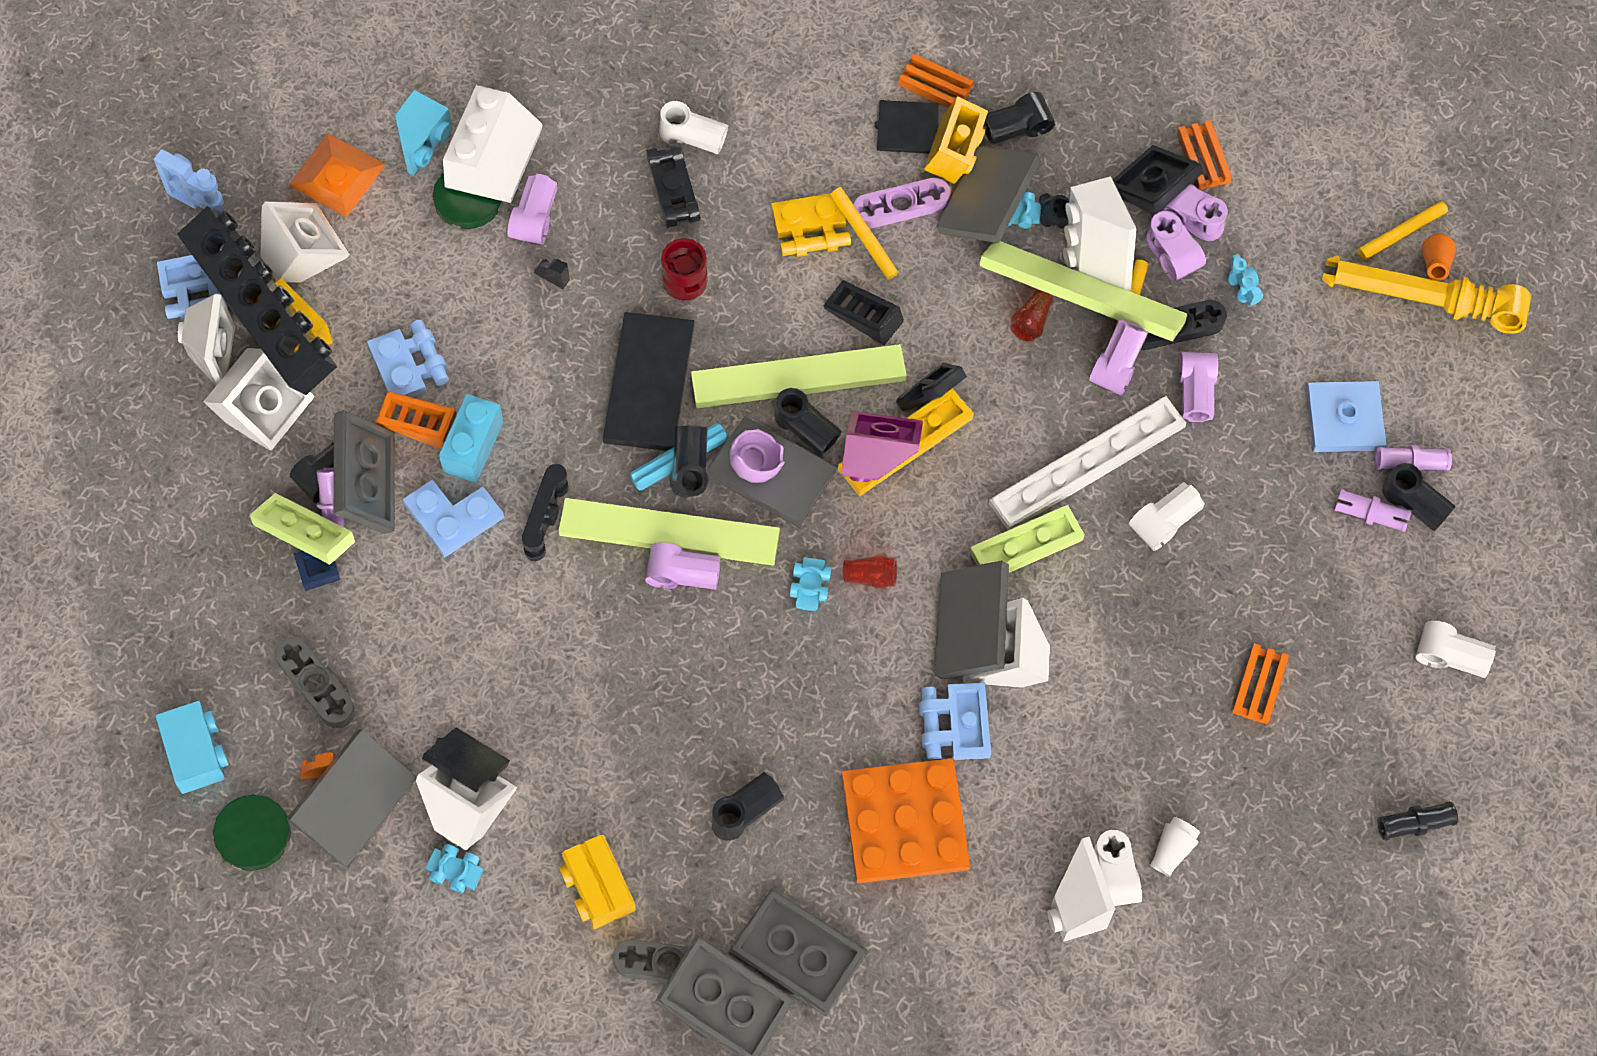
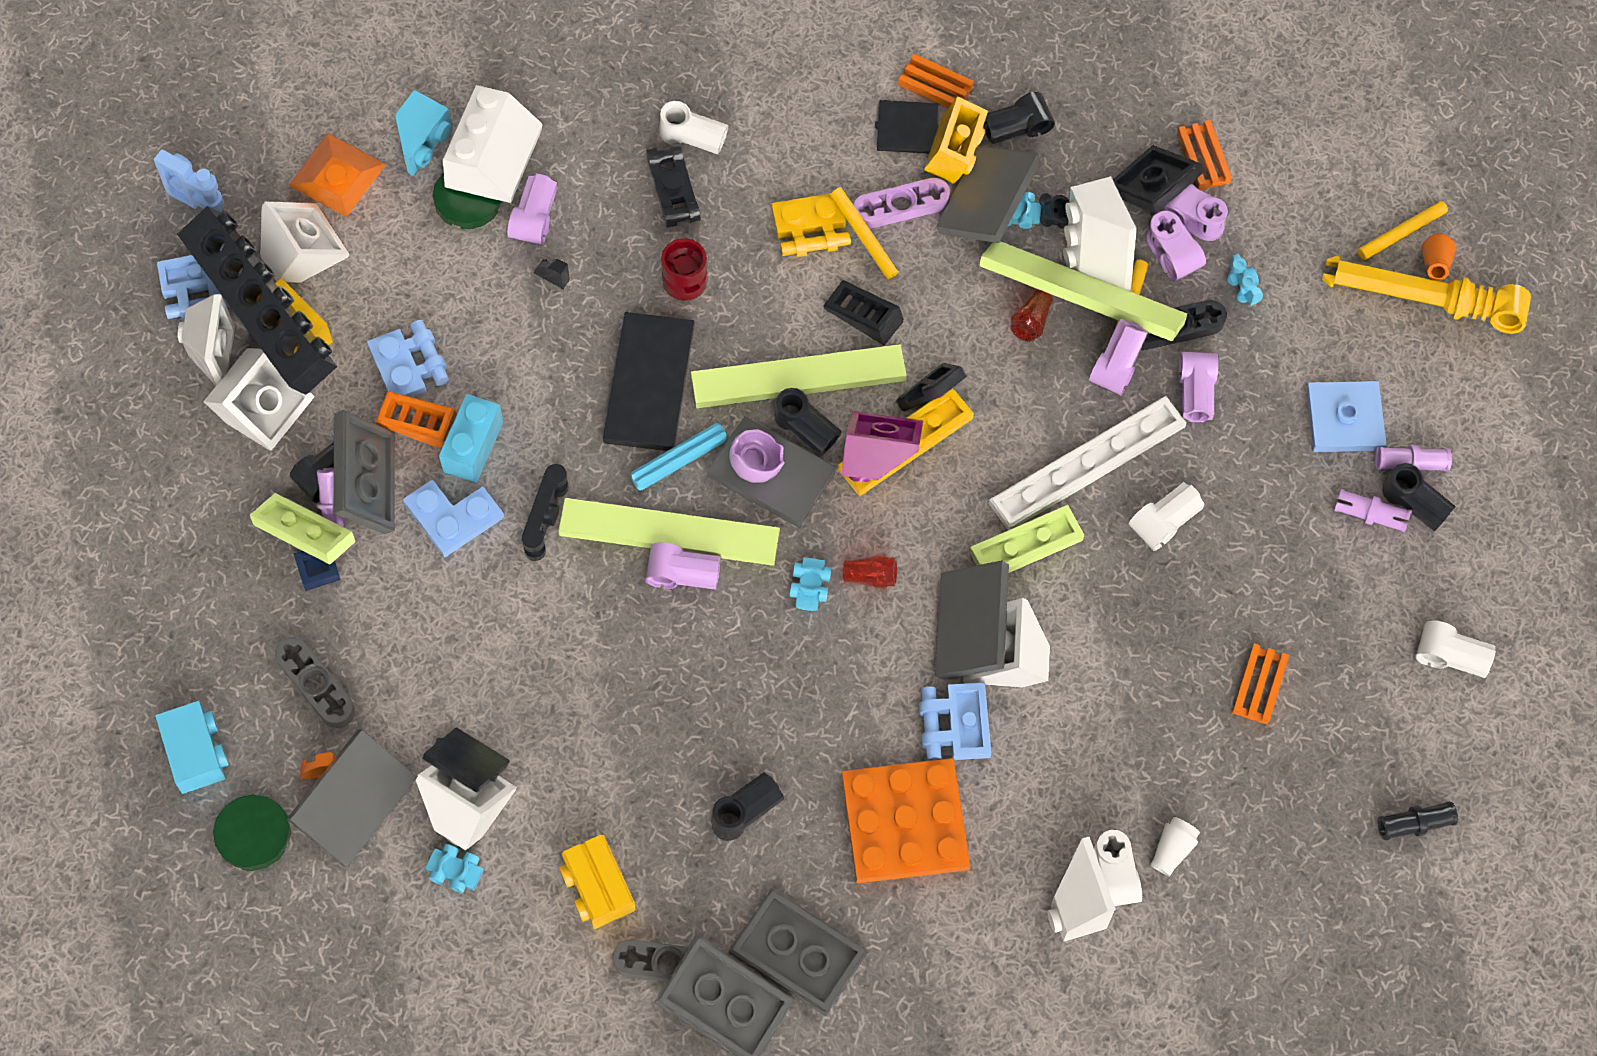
black piece [670,426,709,498] -> none

